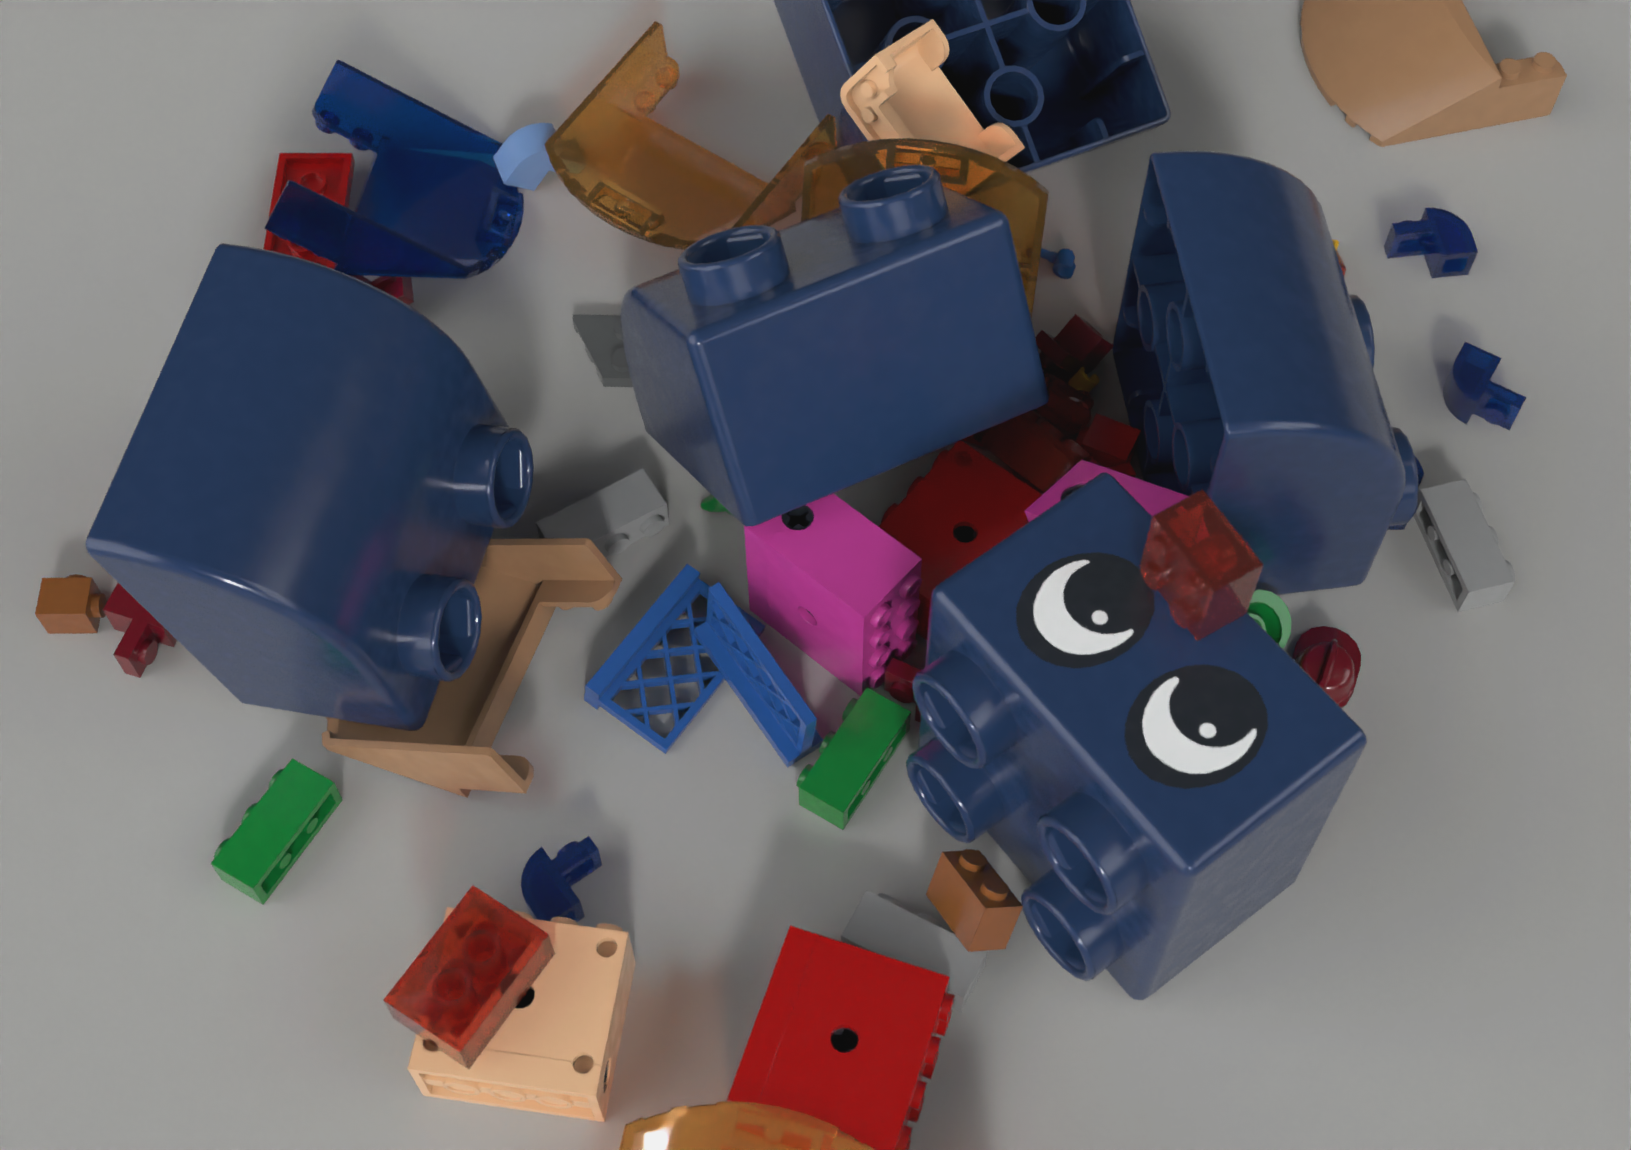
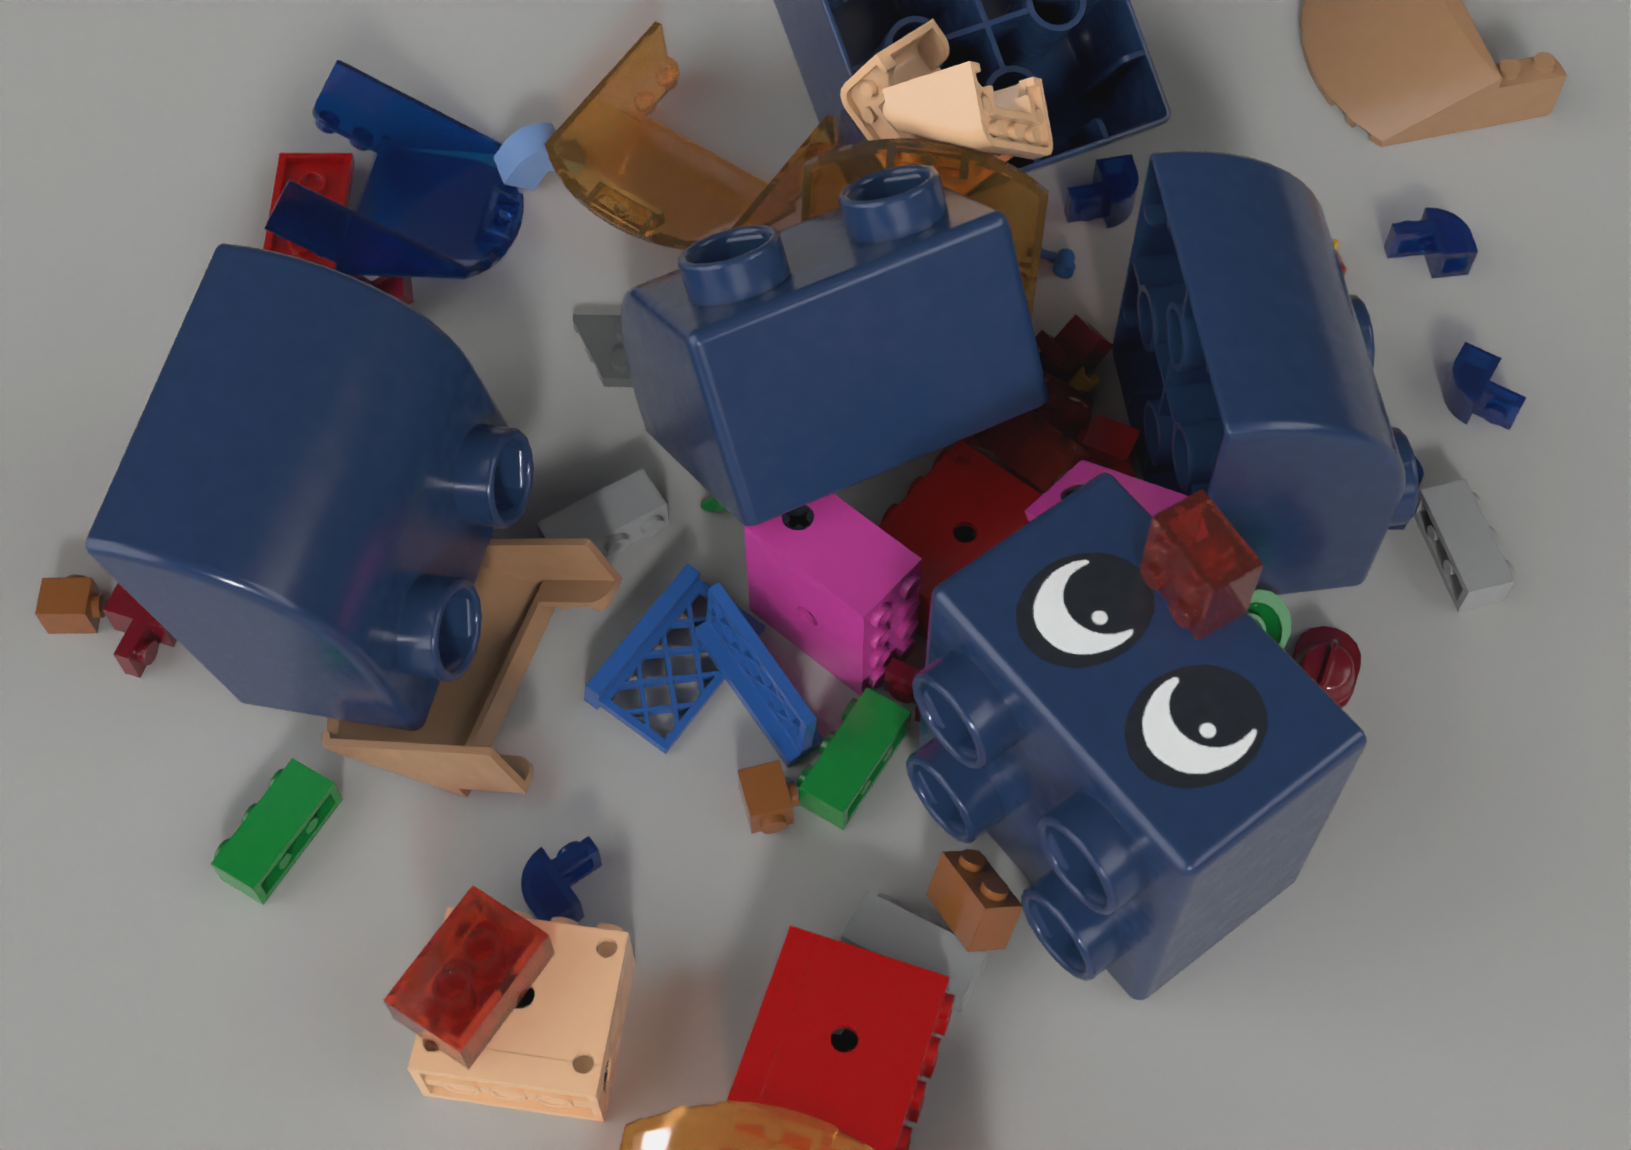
none -> dark orange brick [737,760,799,834]
none -> light nougat windscreen [883,61,1053,160]
none -> clear blue brick [1064,154,1139,229]

